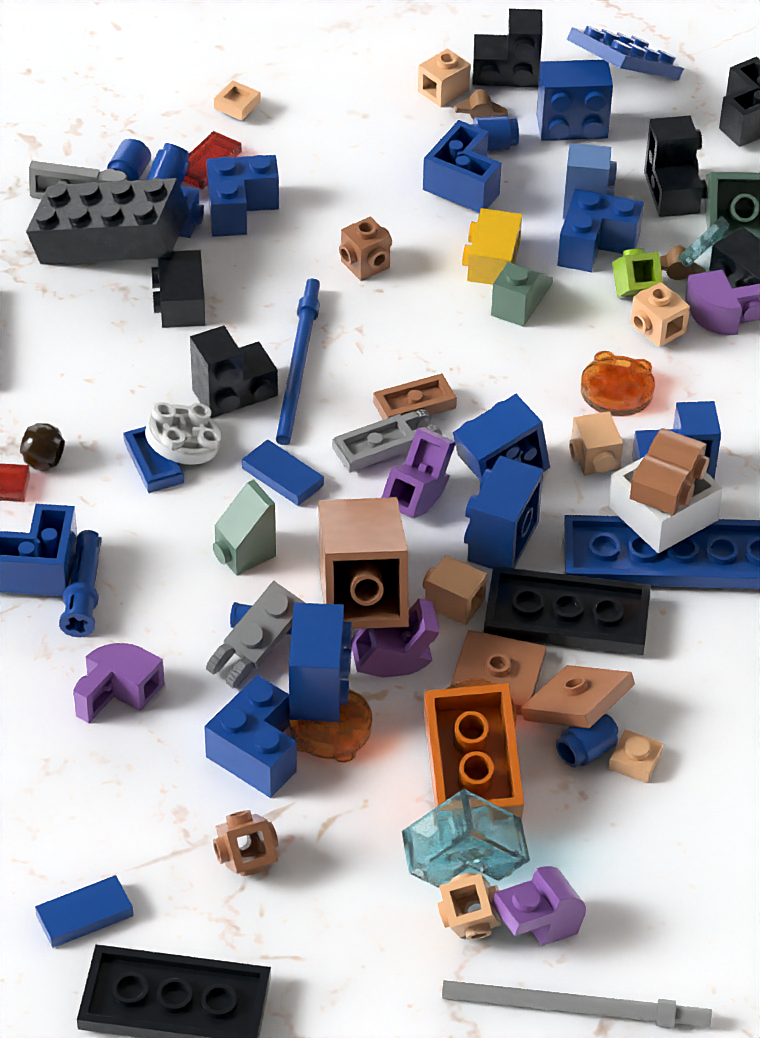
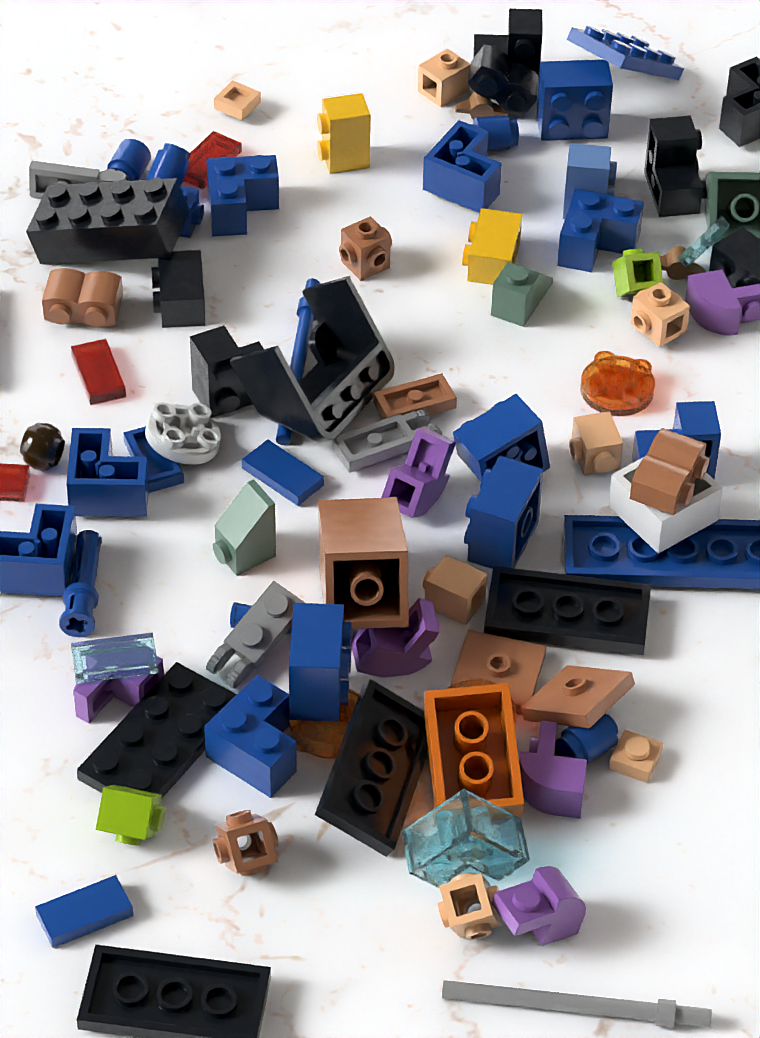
none -> nougat brick [42,268,124,327]
none -> blue brick [66,428,149,517]
none -> clear red tile [71,339,126,405]
none -> clear light blue tile [71,632,159,683]
none -> black plate [77,662,237,798]
none -> lime brick [95,785,166,845]
none -> black windscreen [230,276,395,442]
none -> black plate [315,679,428,857]
none -> yellow brick [317,93,371,174]
none -> black brick [468,45,539,117]
none -> medium lavender brick [519,721,587,819]

